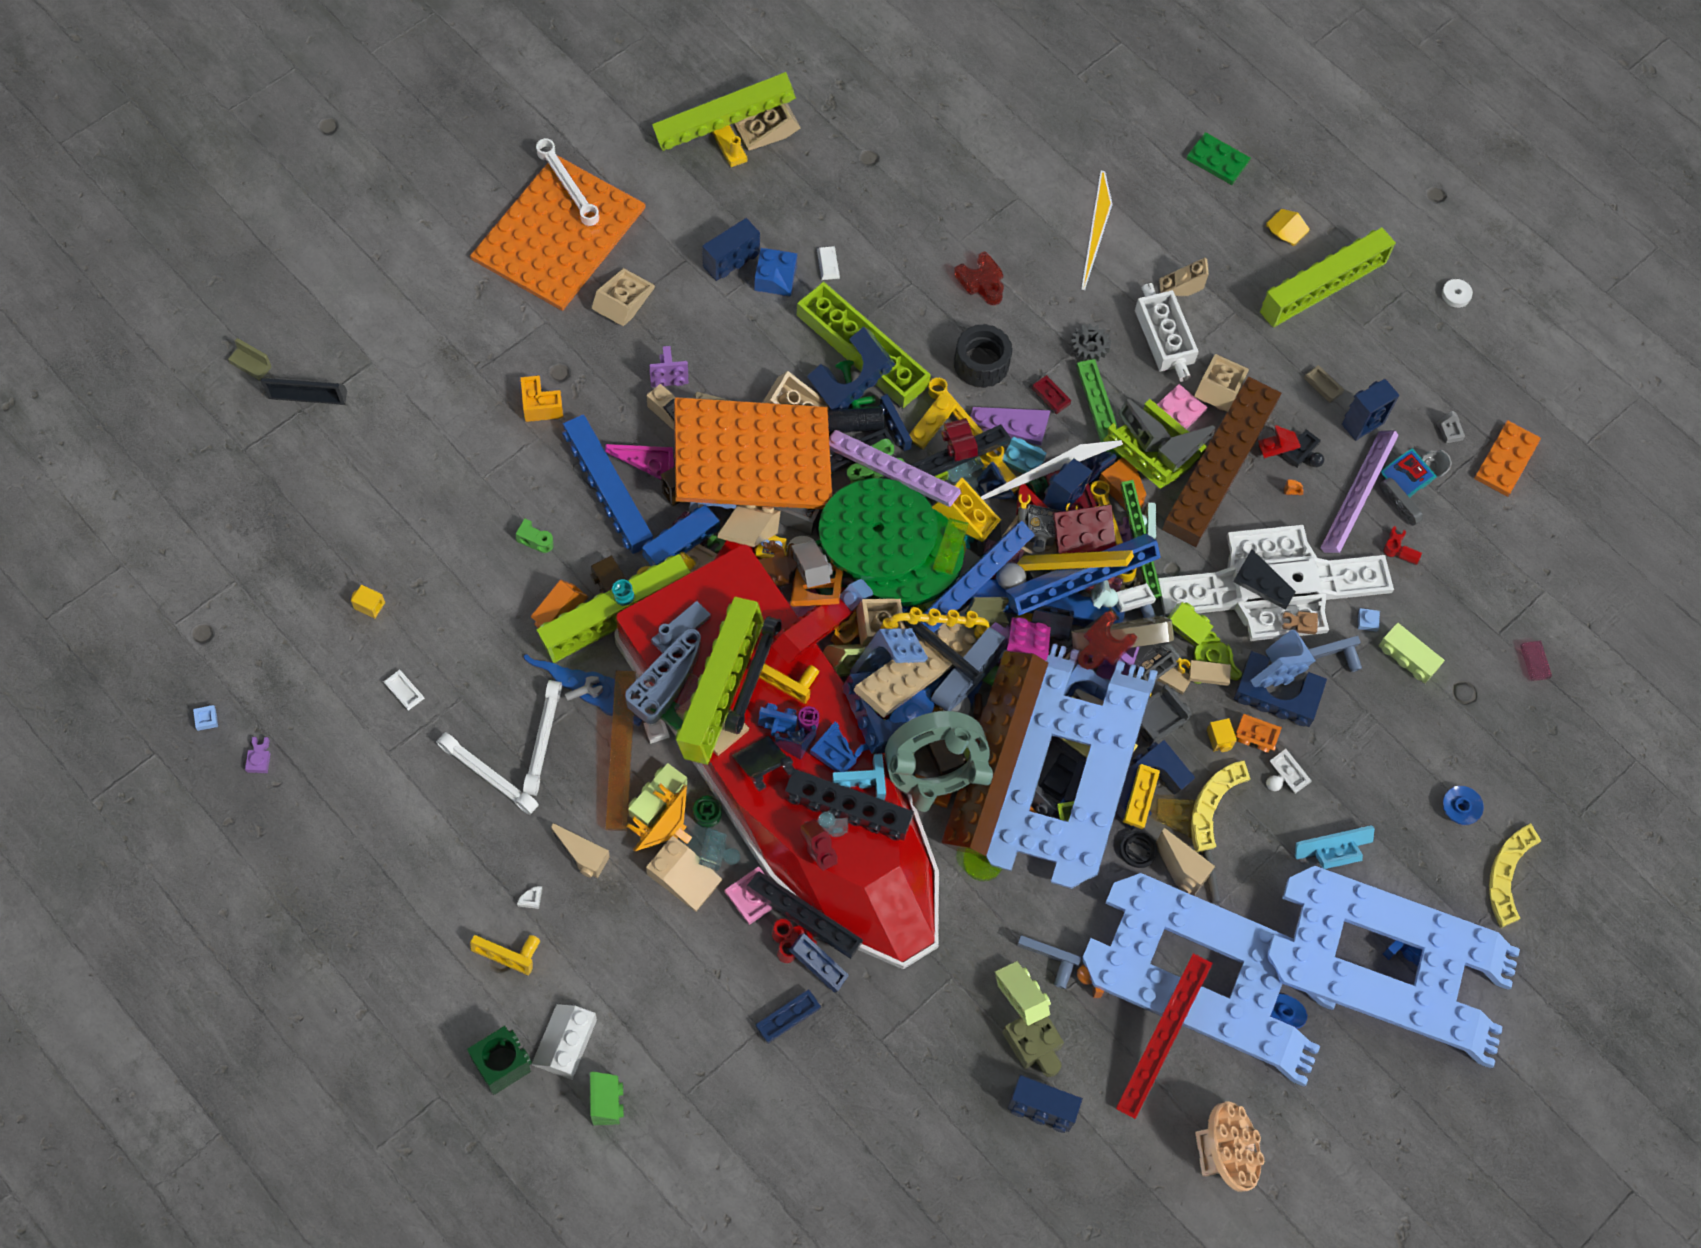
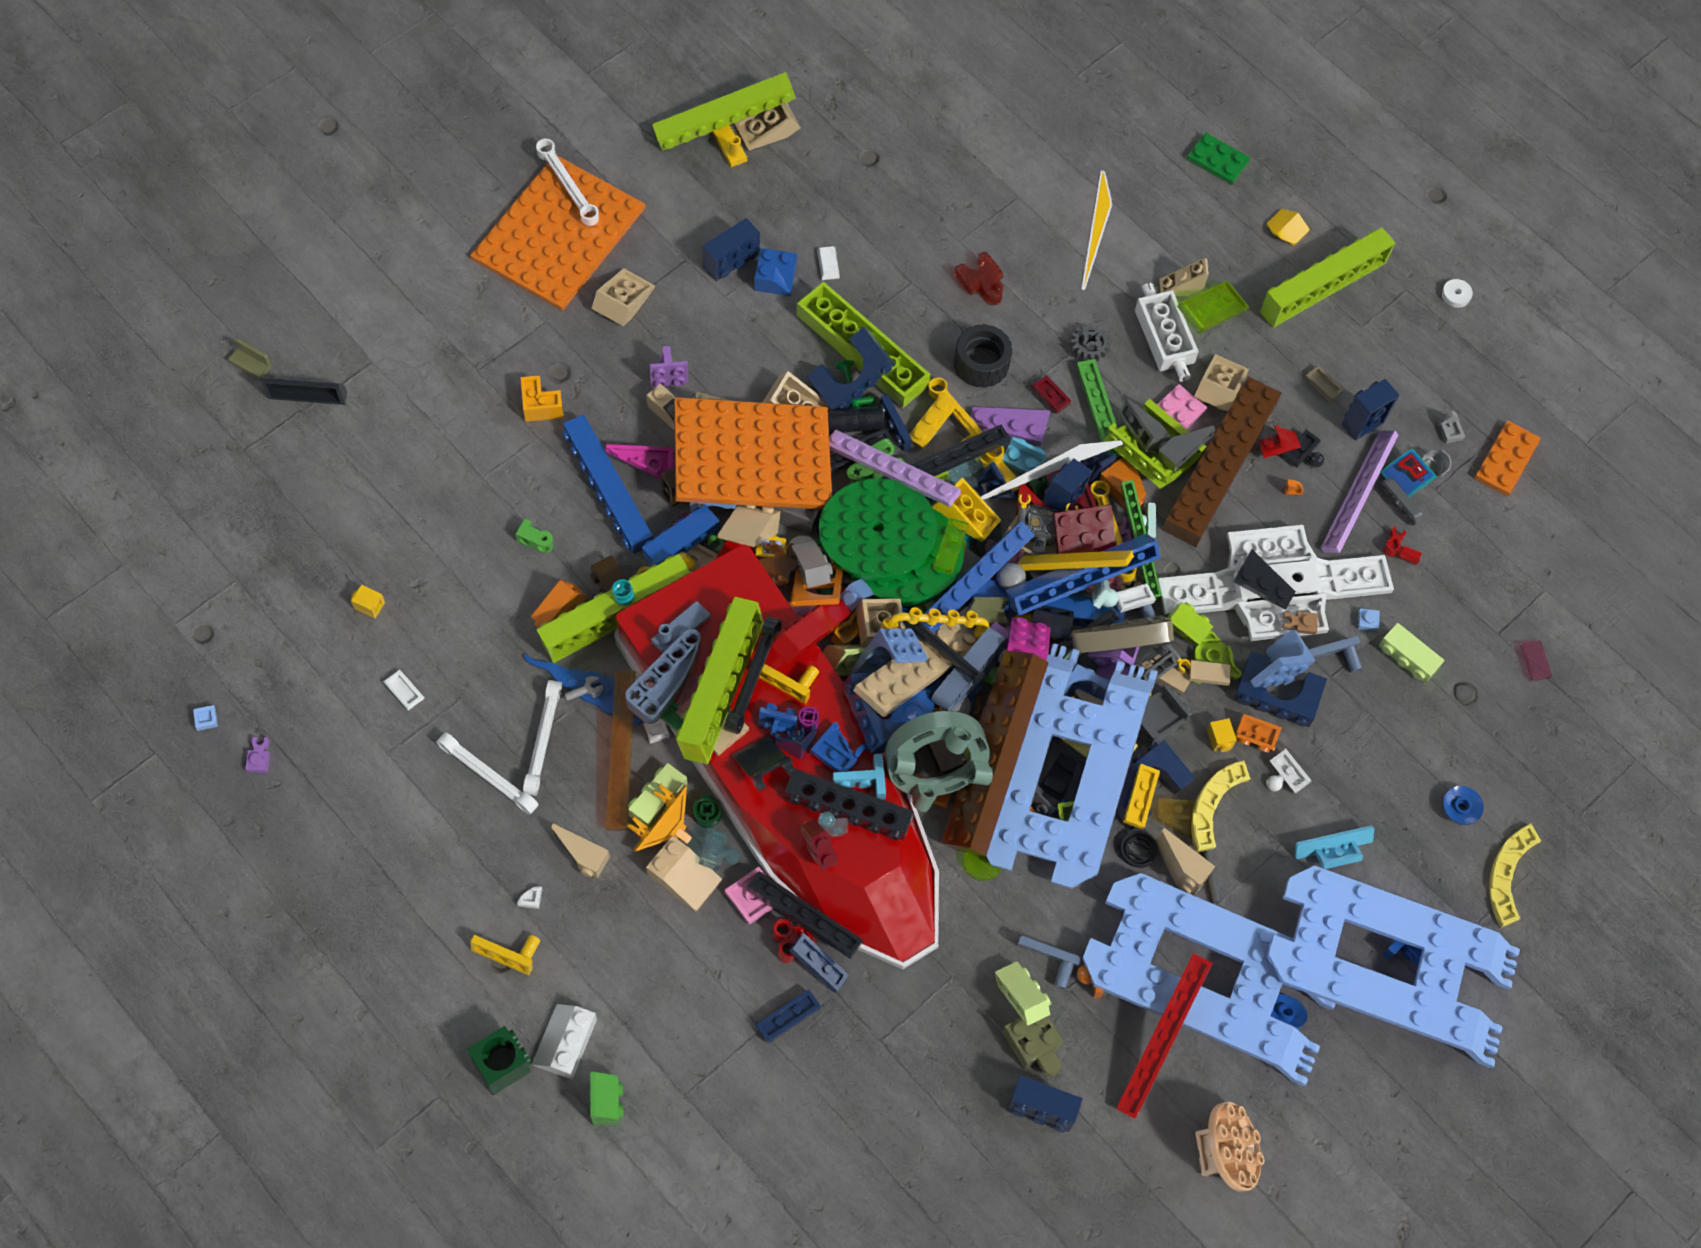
dark red brick [941,418,978,461] -> none
clear red piece [1078,610,1138,669] -> none
none -> clear neon green tile [1177,280,1250,335]

